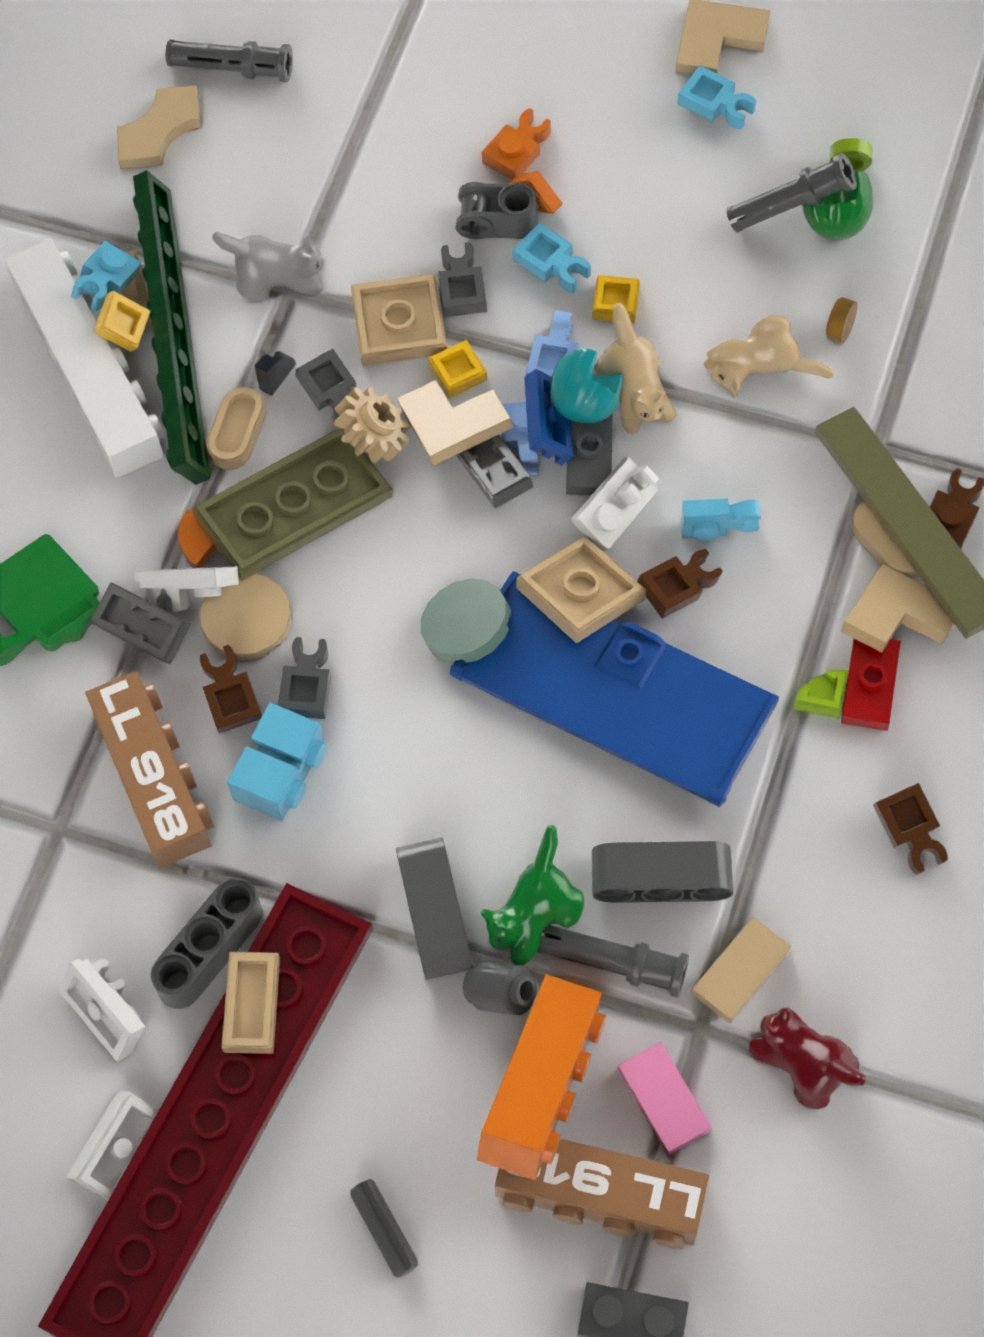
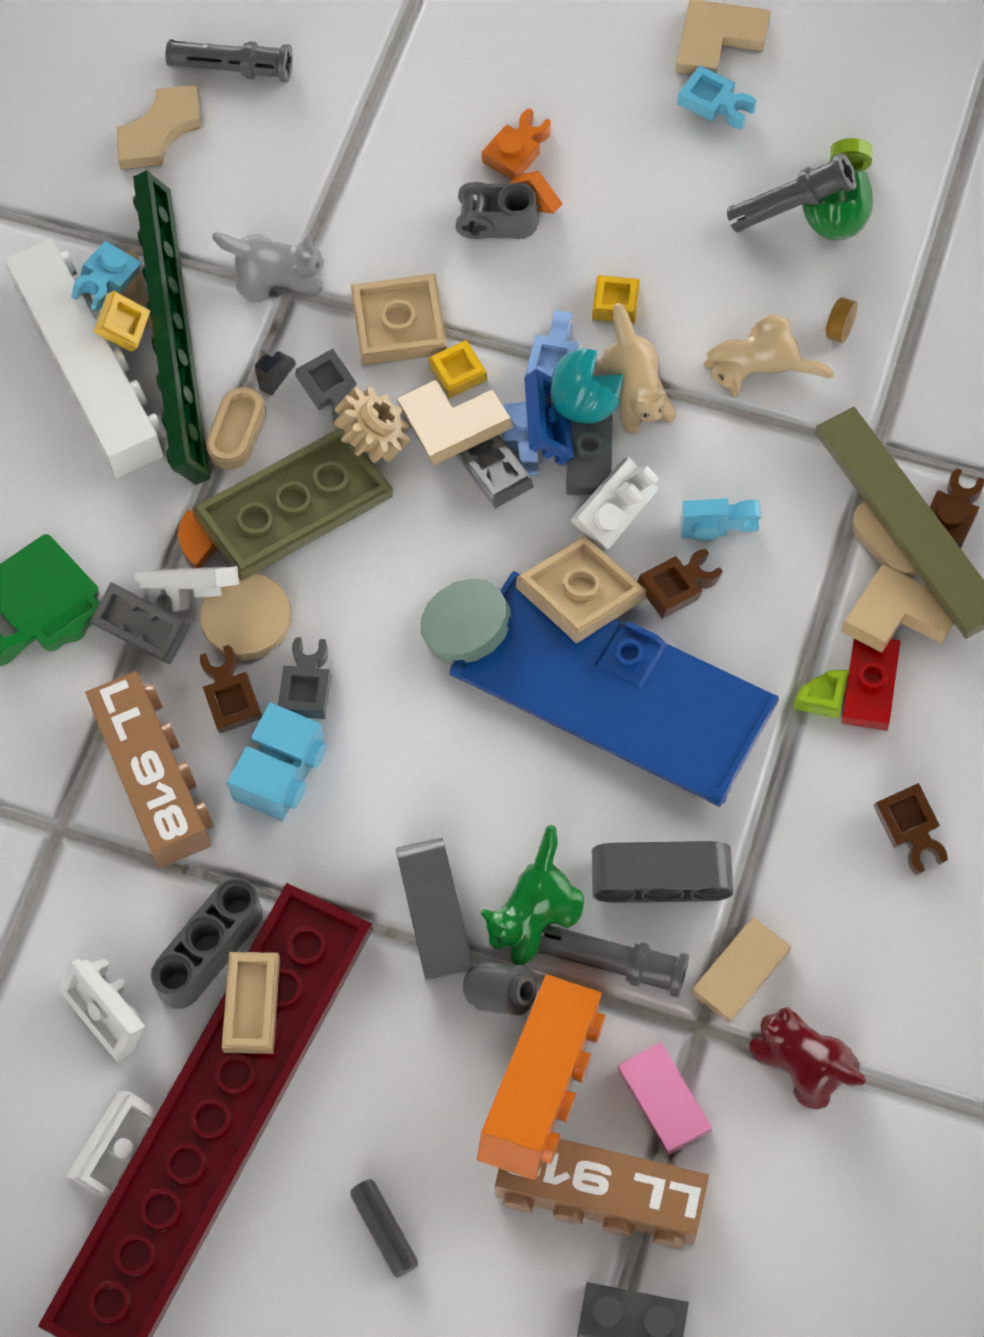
dark grey plate [438,242,487,317] -> none
medium azure plate [512,222,591,293] -> none

